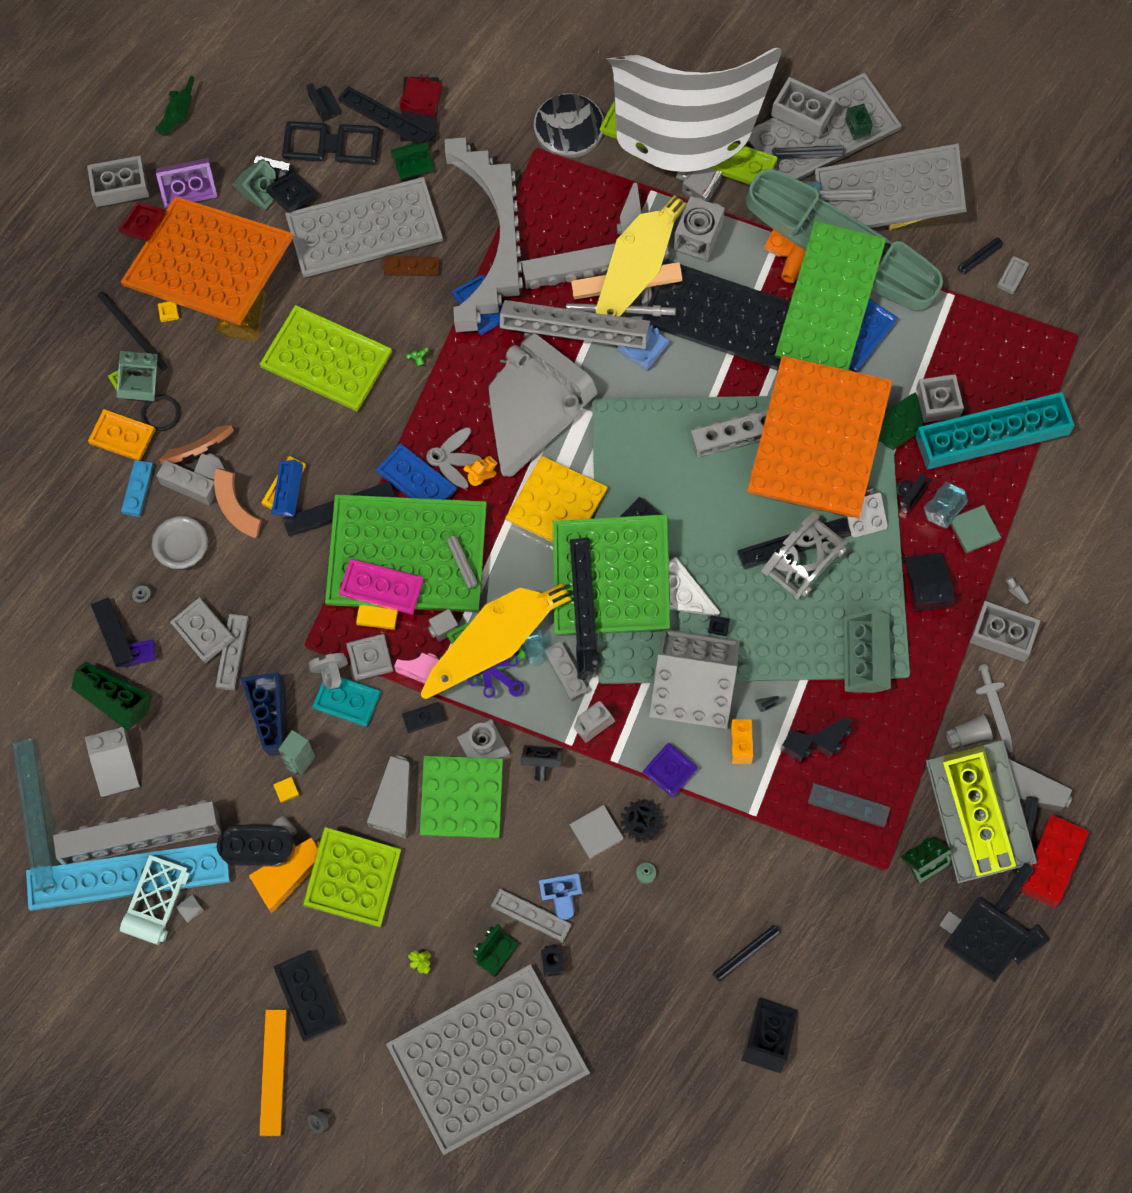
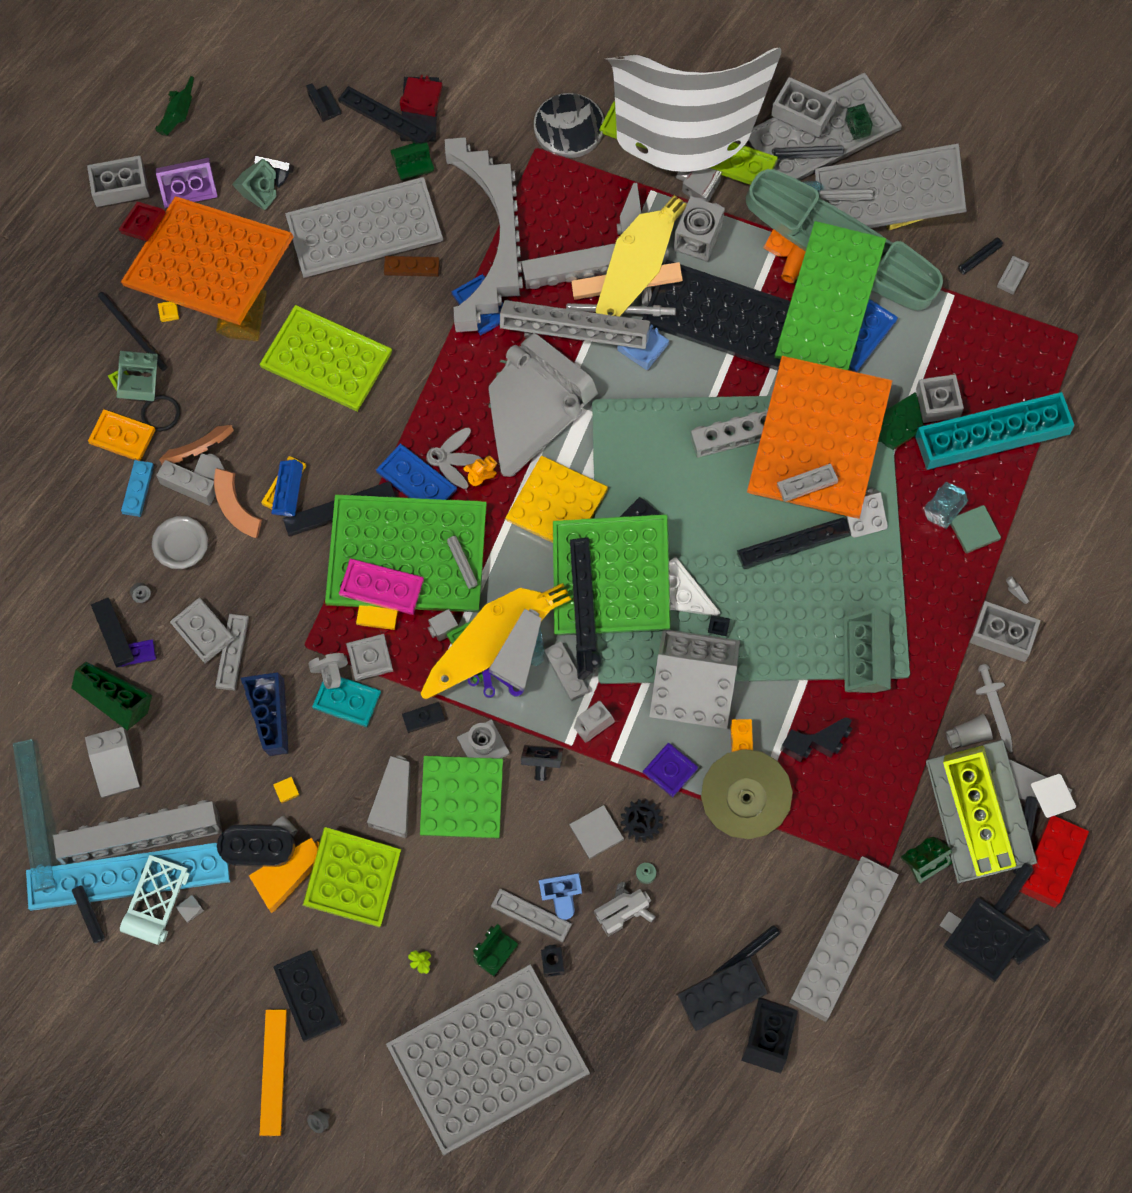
black plate [266,172,317,213] -> none
sand green brick [278,730,315,776] -> none
black bar [282,121,381,164] -> none
bright pink arch [394,653,439,684] -> none
bright green plant [405,347,428,366] -> none
black slope [755,696,779,712] -> none
light grey fence [761,512,849,600] -> none
clear light blue tile [808,783,890,827] -> none
black tile [897,473,928,514] -> none
black slope [904,553,955,612] -> none
none -> black axle [72,885,105,943]
none -> light grey slope [489,609,542,691]
none -> light grey piece [594,882,656,937]
none -> black plate [677,956,768,1031]
none -> olive dish [701,749,793,839]
none -> light grey plate [777,464,838,502]
none -> light grey brick [789,856,899,1022]
none -> white sticker [1031,774,1076,818]

